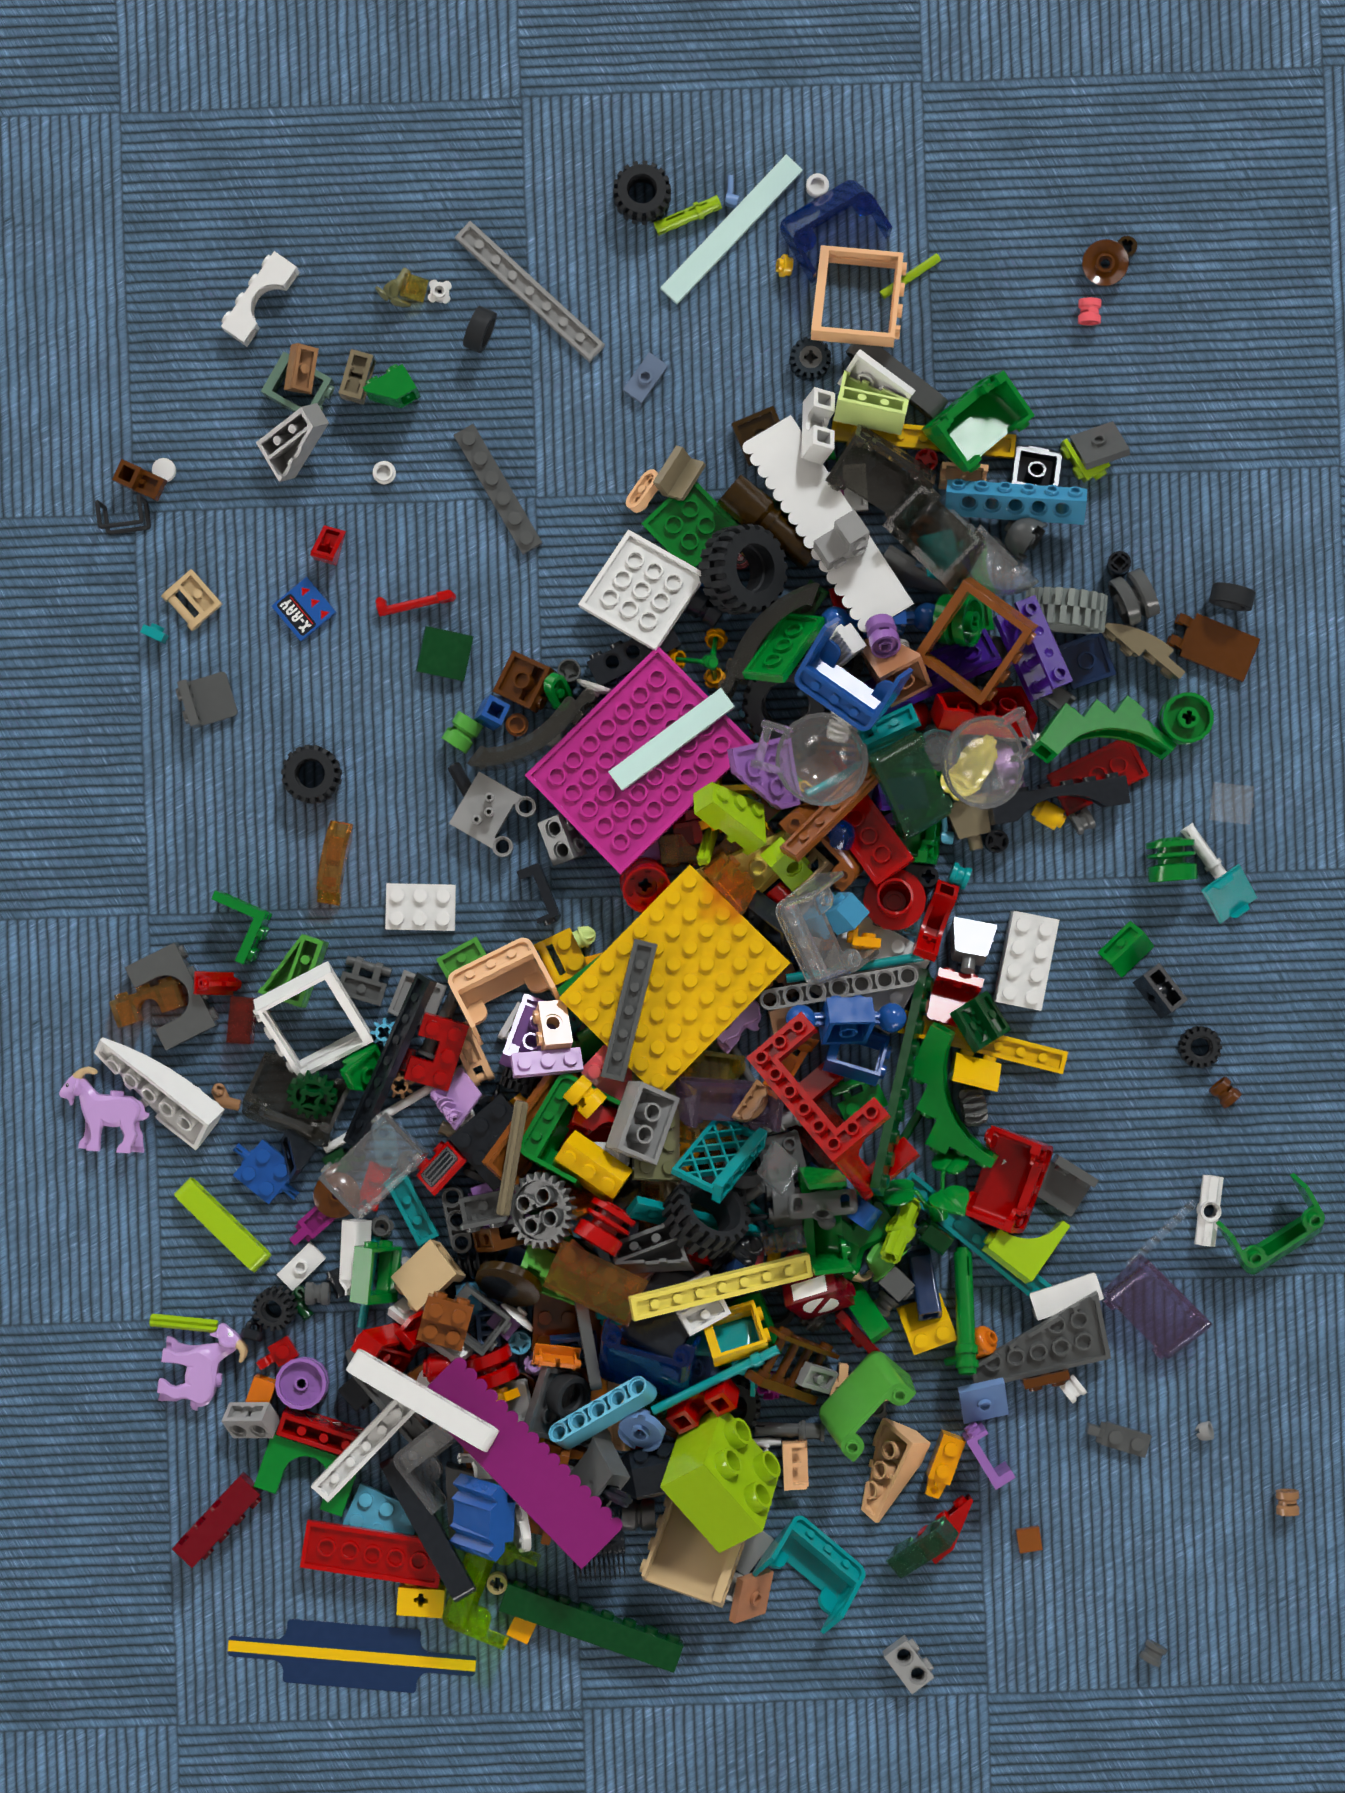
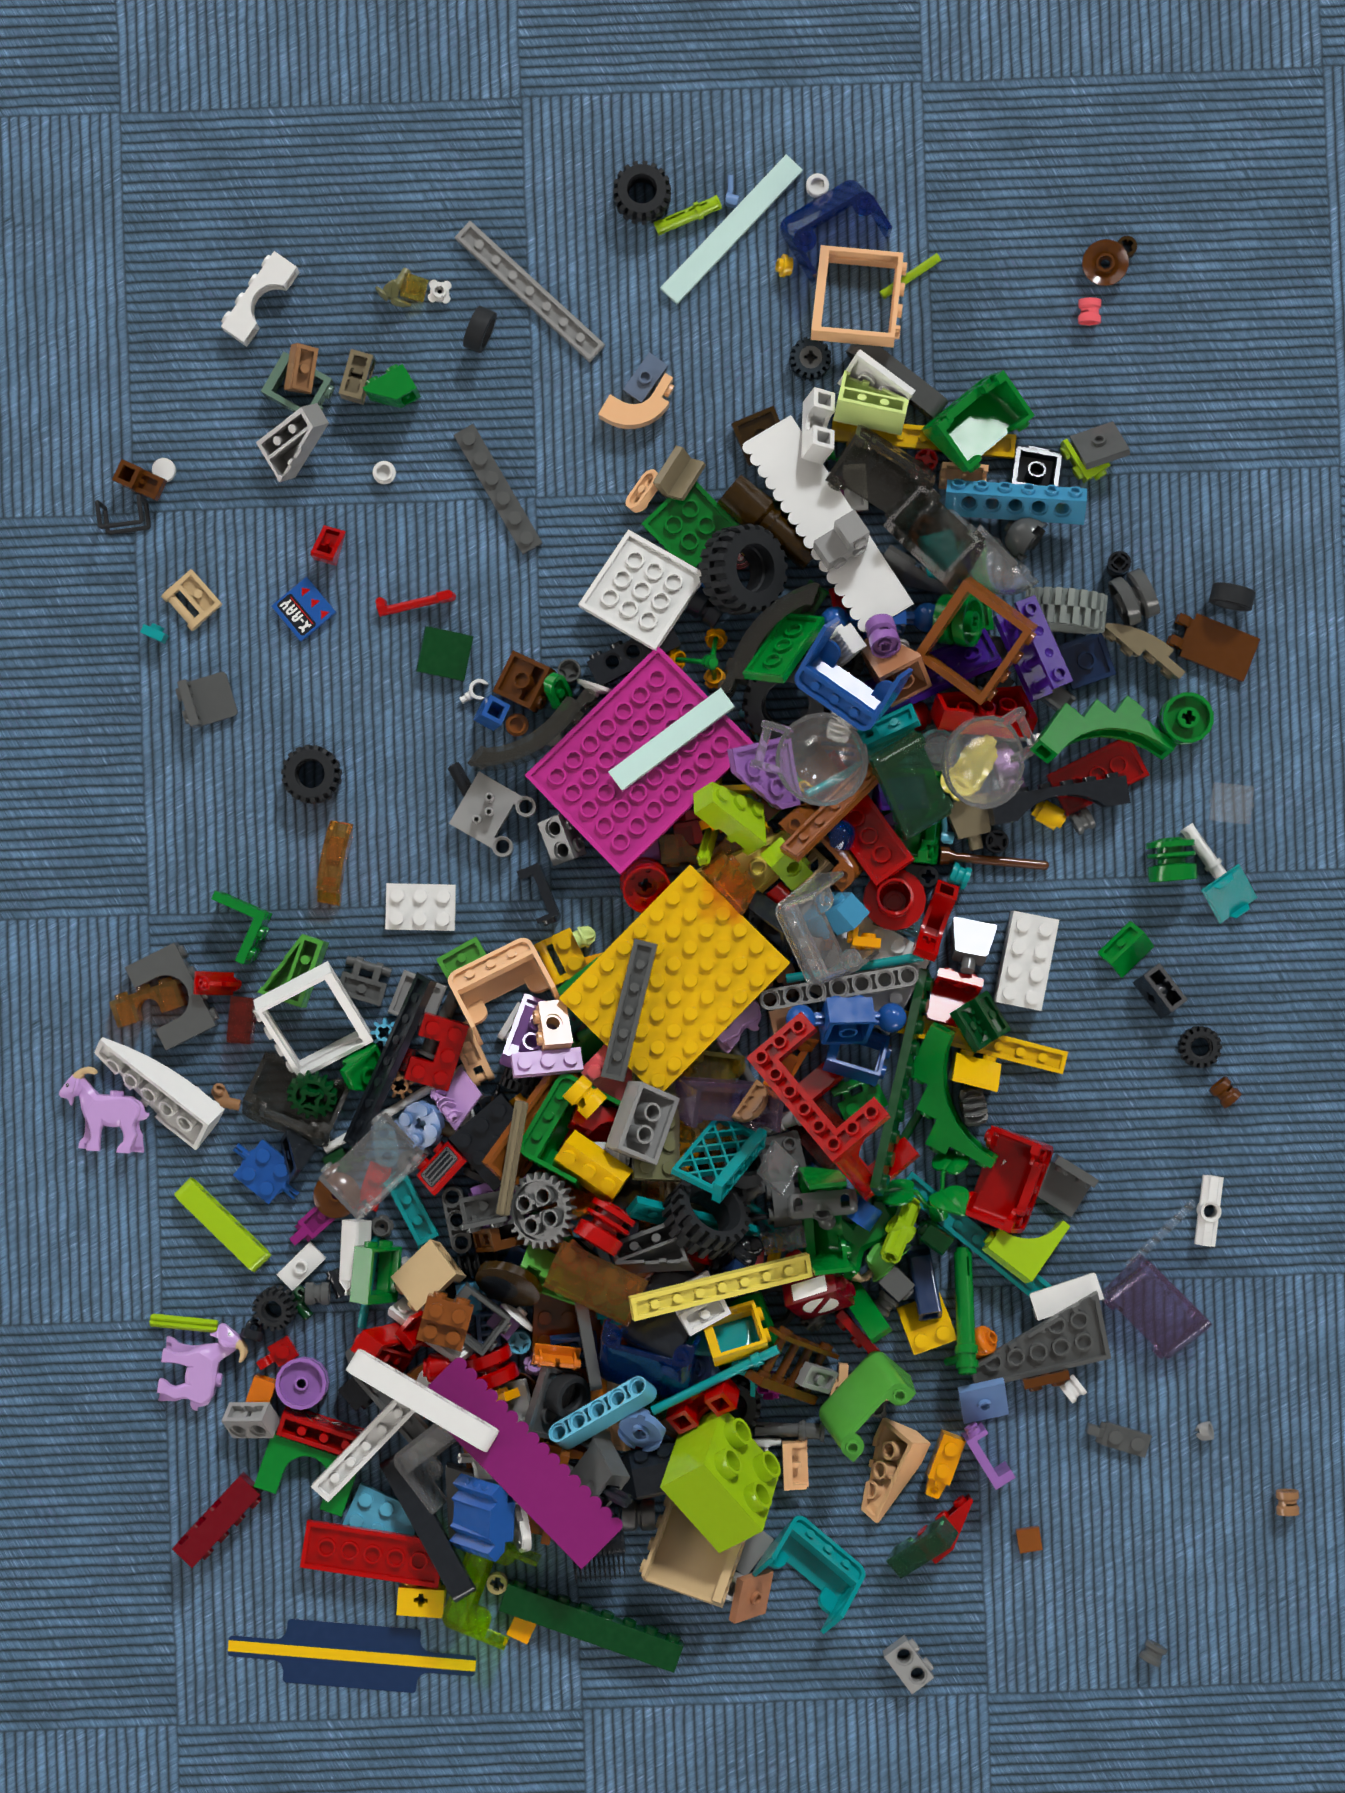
bright green wheel [441,711,483,754] -> none
green windscreen [1216,1173,1325,1274] -> none
none -> medium blue plate [399,1100,445,1148]
none -> white piece [460,679,489,704]
none -> light nougat arch [598,373,675,429]
none -> reddish brown piece [938,846,1049,870]

